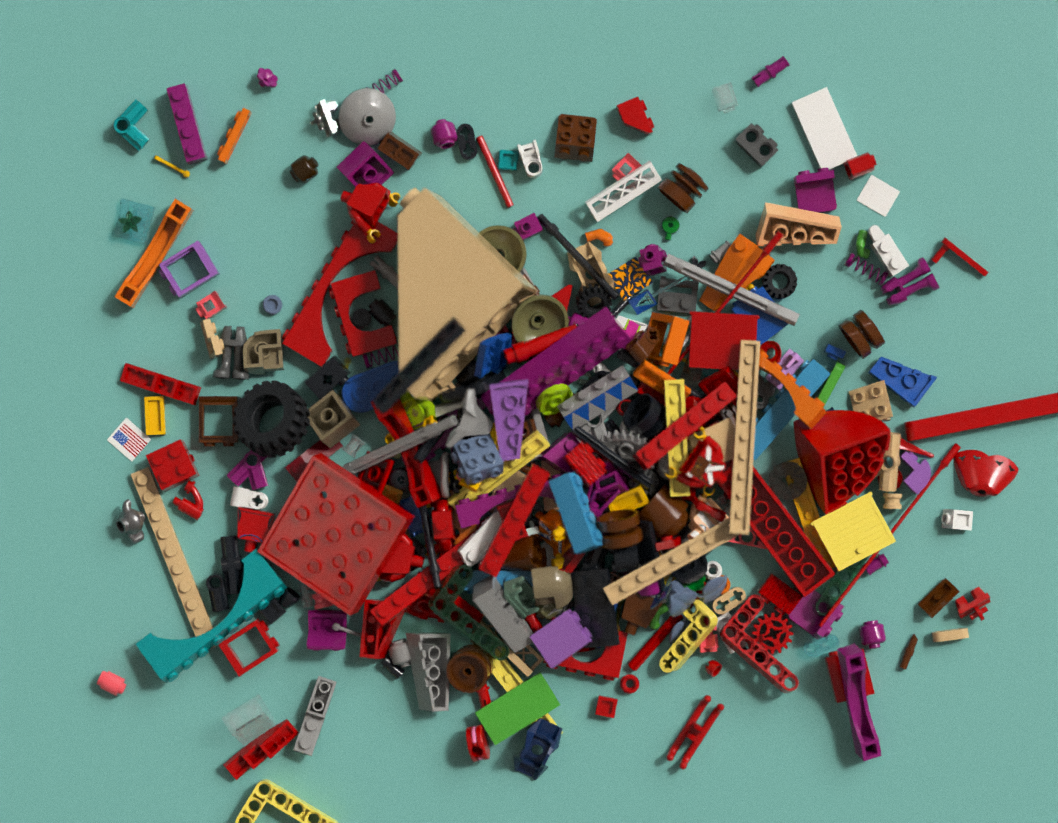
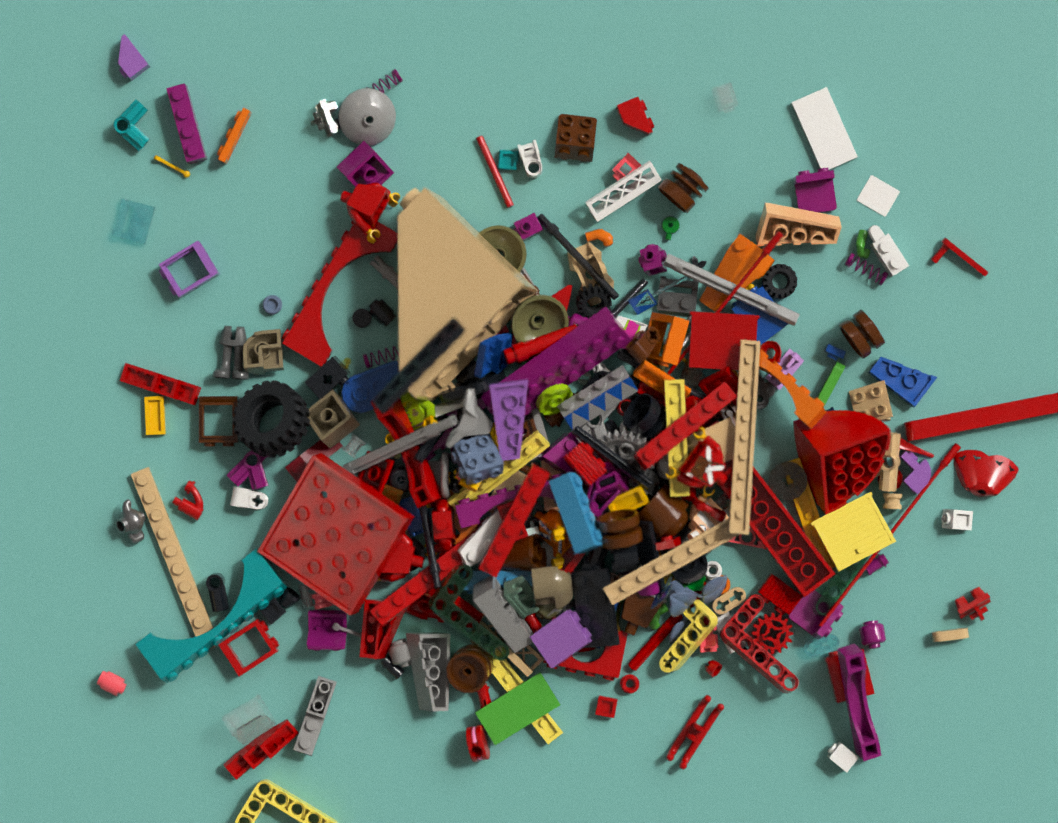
sticker [107,418,151,461] -> none
orange arch [115,199,194,308] -> none
clear green plant [118,211,142,233] -> none
red brick [146,439,200,492] -> none
coral window [195,291,227,319] -> none
tan plate [200,318,224,359] -> none
black piece [220,535,243,594] -> none
red torso [237,507,276,552] -> none
magenta plant [257,68,278,88] -> none
dark brown head [290,155,319,184] -> none
red arch [329,270,398,357] -> none
reddish brown hinge [377,132,422,170] -> none
magenta head [431,119,458,149] -> none
black beam [457,124,477,160] -> none
dark blue piece [514,718,563,780] -> none
sticker [608,257,653,301] -> none
light grey pin [709,241,731,264] -> none
dark grey brick [734,123,778,168] -> none
magenta pin [751,56,790,87] -> none
dark azure brick [753,359,830,461] -> none
red brick [844,152,877,180] -> none
magenta piece [880,257,940,306] -> none
reddish brown piece [899,633,918,670] -> none
reddish brown plate [918,578,959,618] -> none
none -> medium lavender slope [118,34,150,81]
none -> white brick [827,742,859,772]

